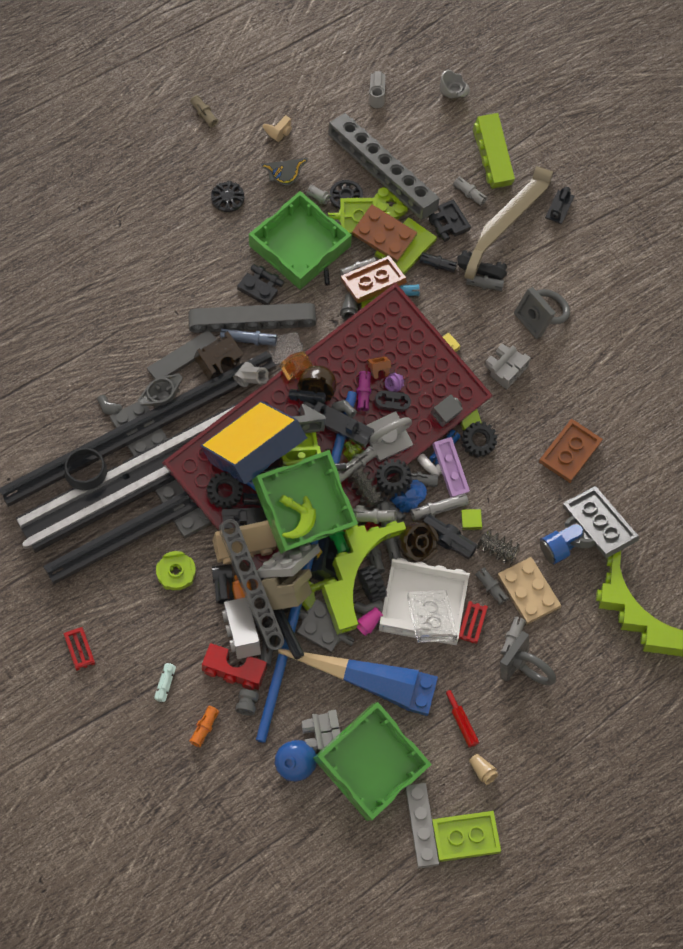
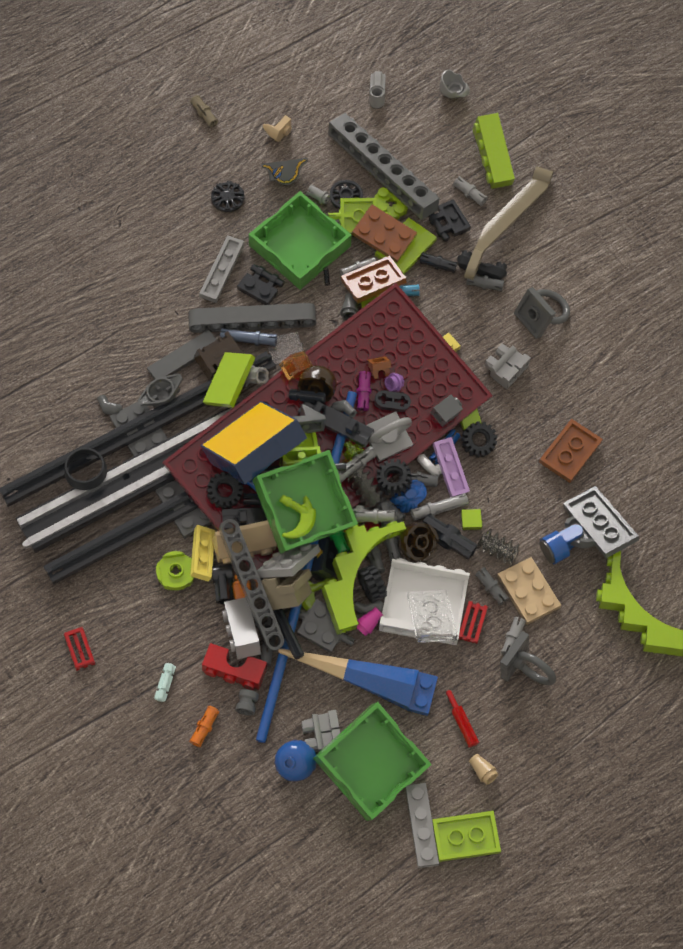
black hinge [545,186,575,224] -> none
none -> light yellow plate [190,525,215,582]
none -> light grey plate [199,235,244,303]
none -> lime tile [203,352,255,408]

